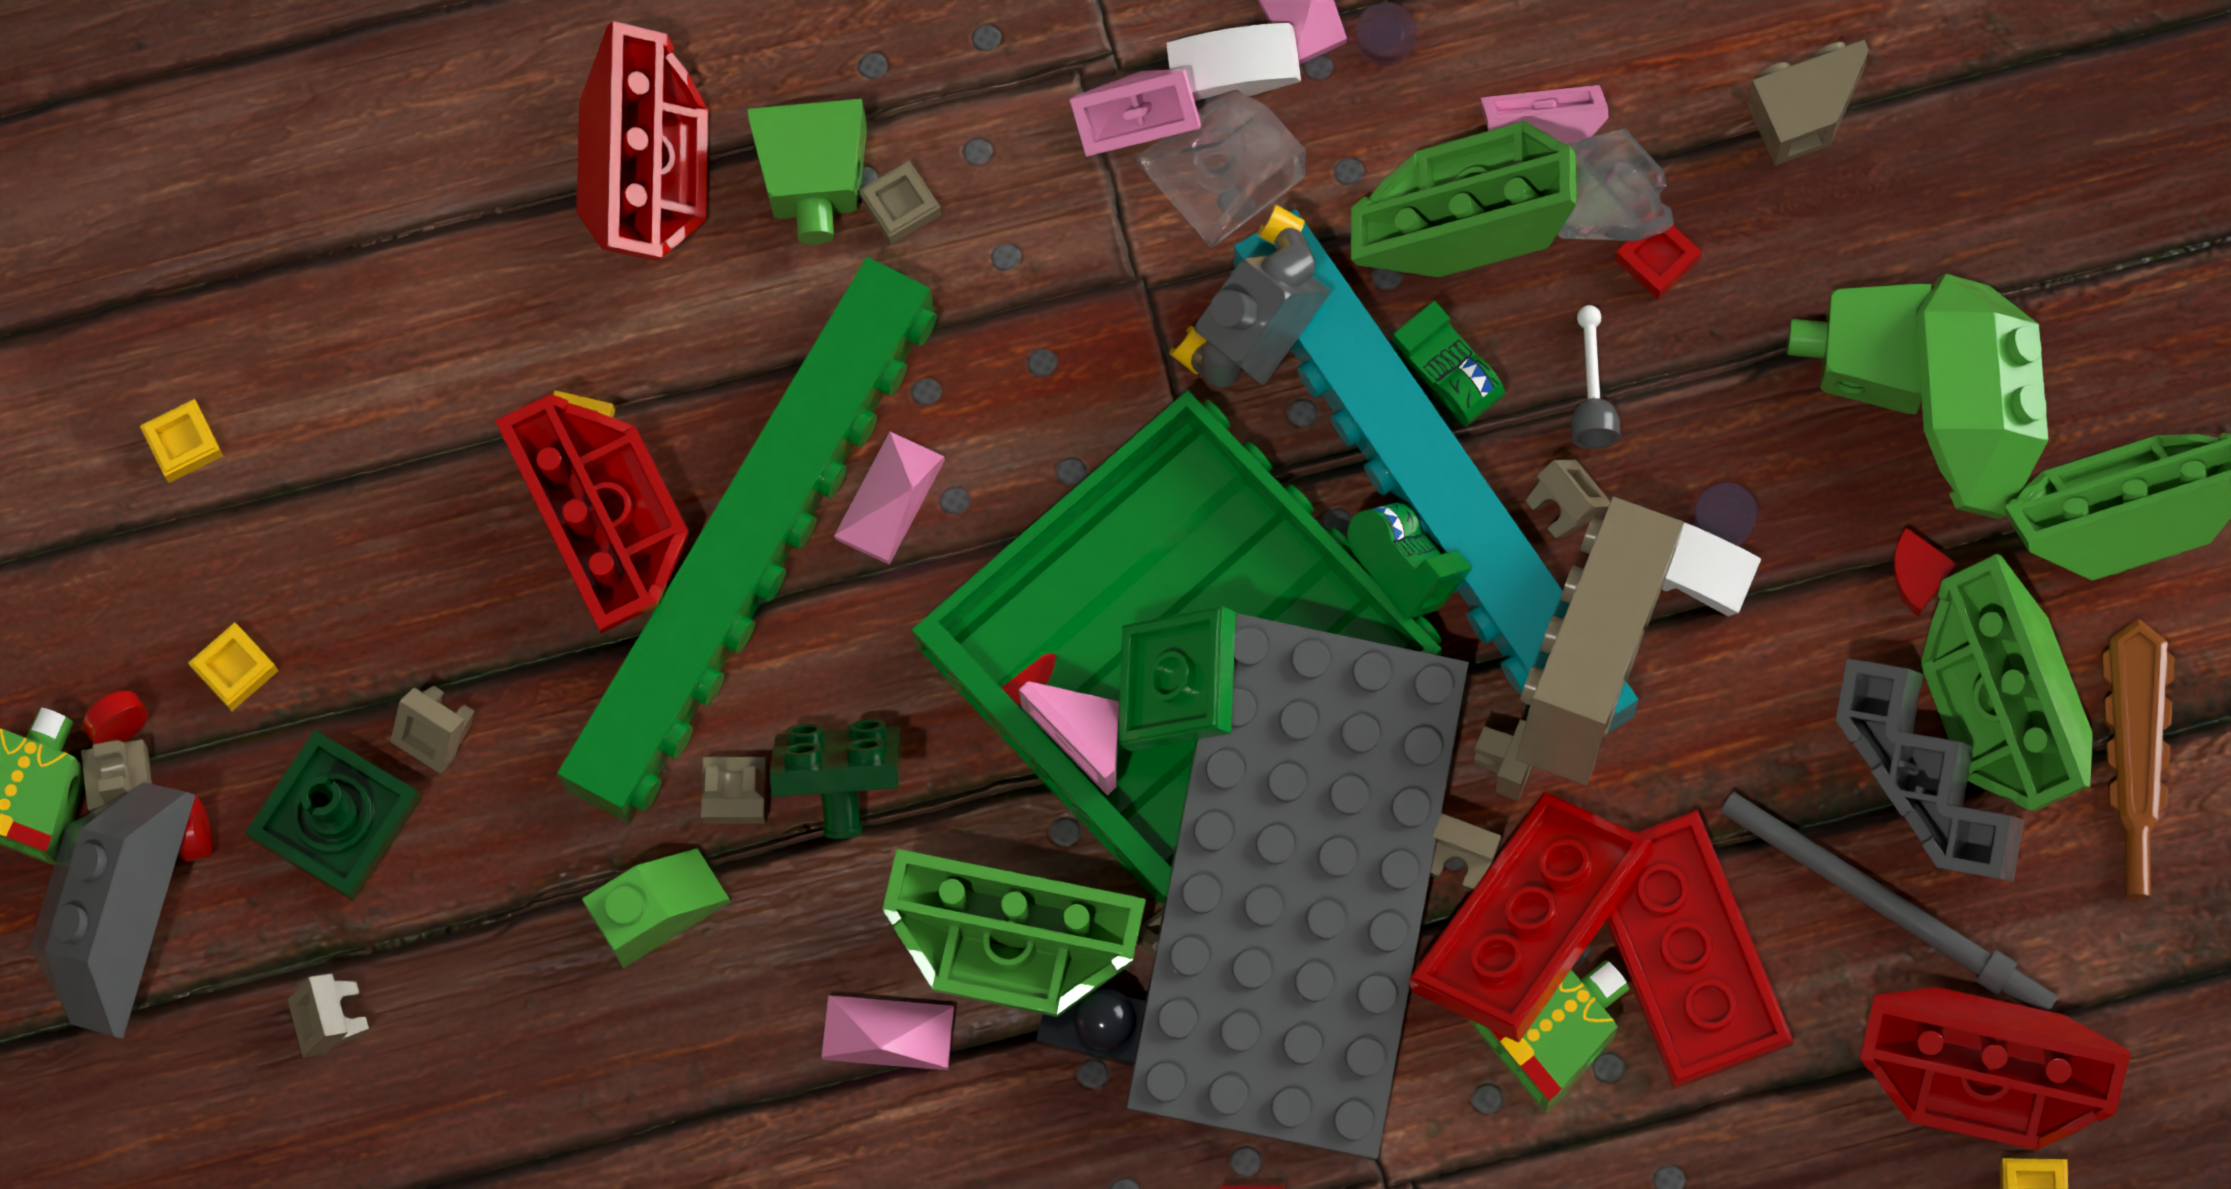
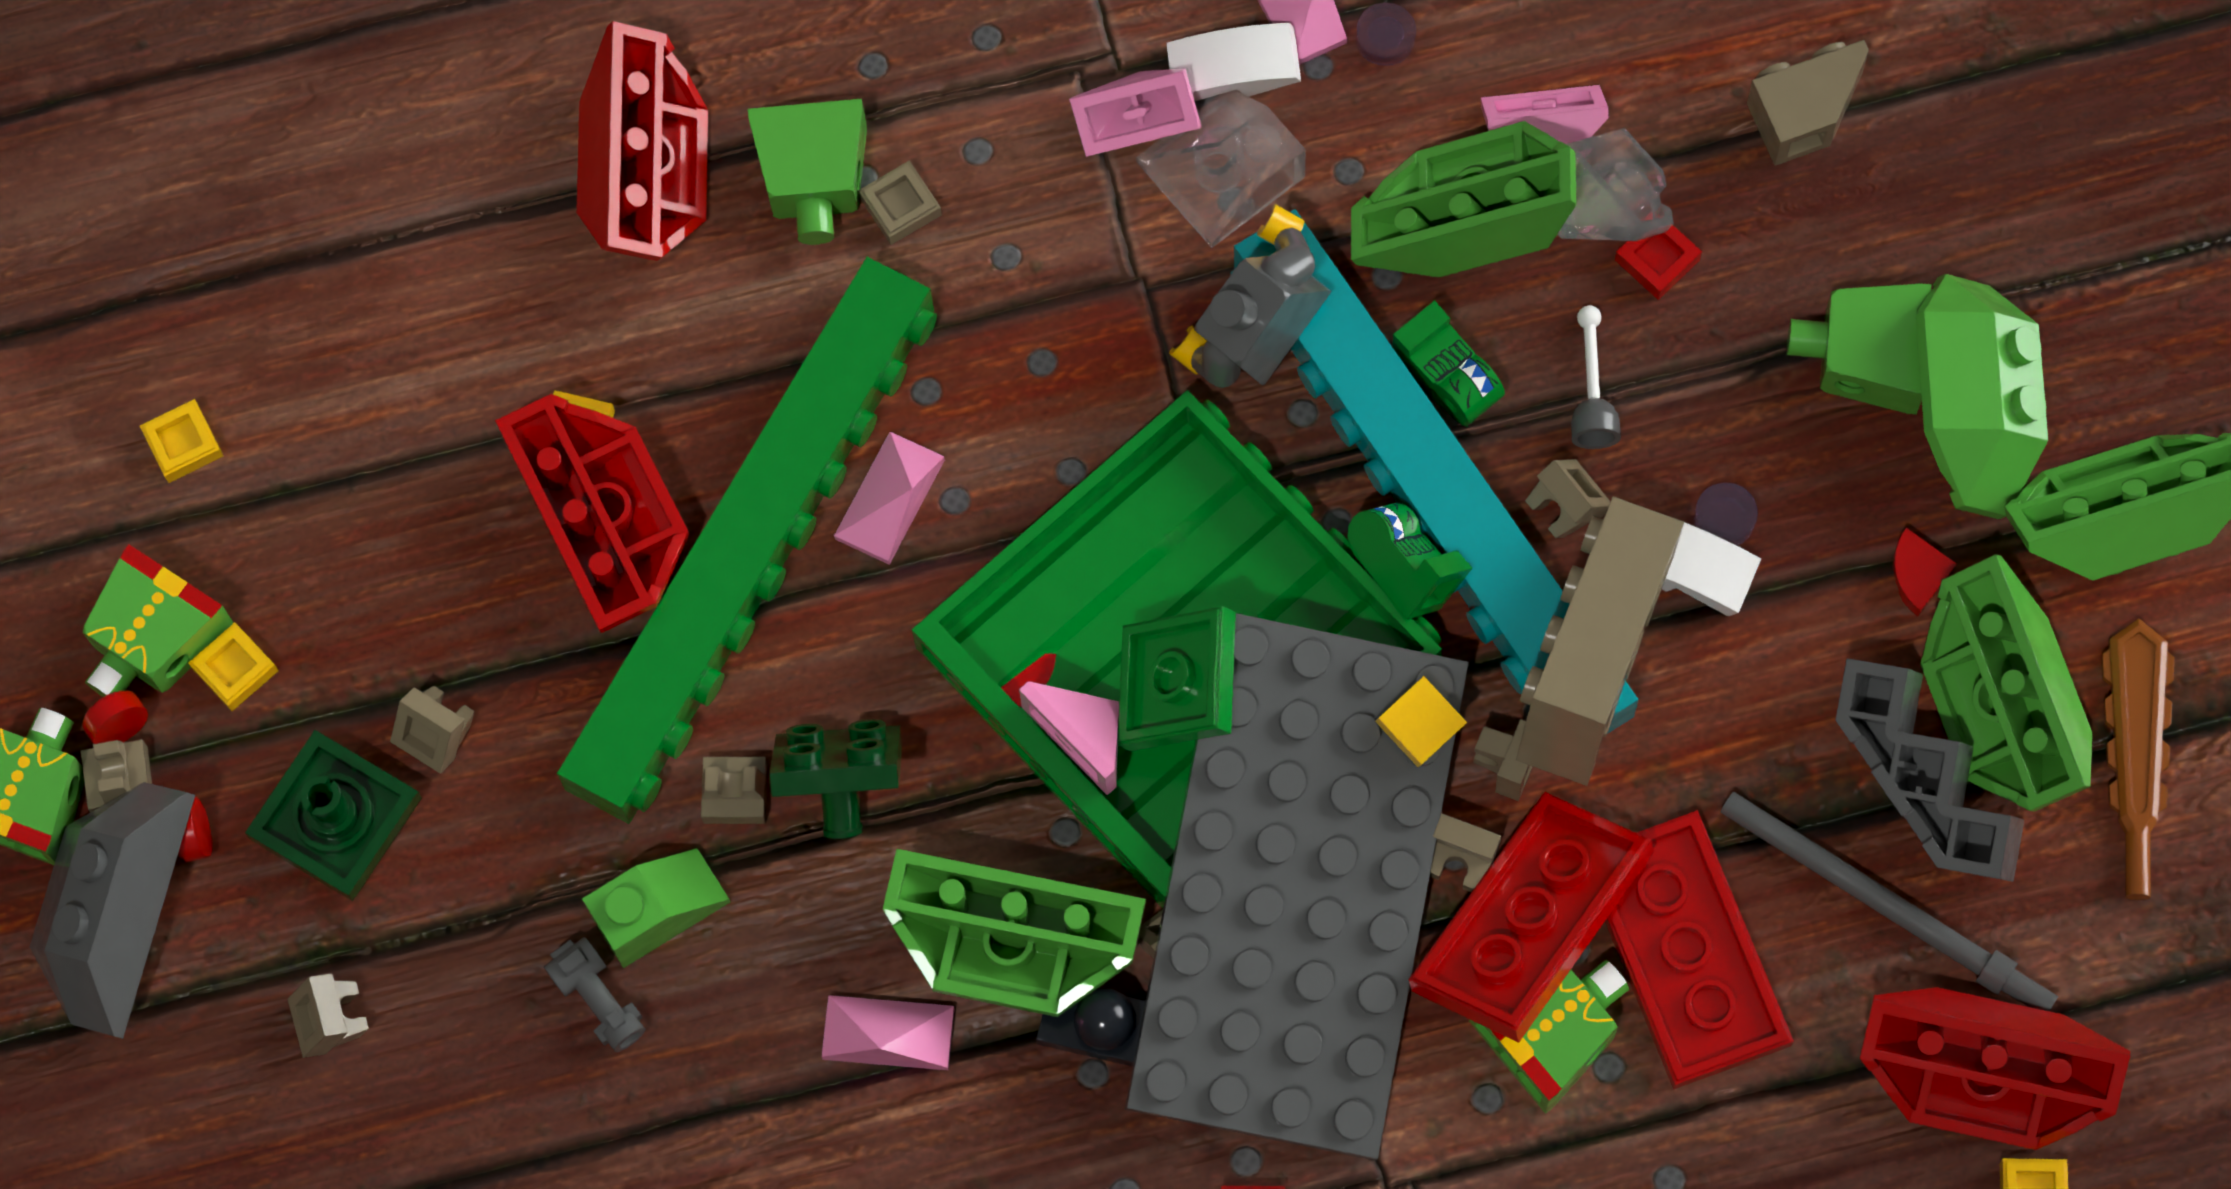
none -> bright green torso [83,544,234,697]
none -> dark grey bar [543,937,646,1052]
none -> yellow tile [1375,676,1467,767]

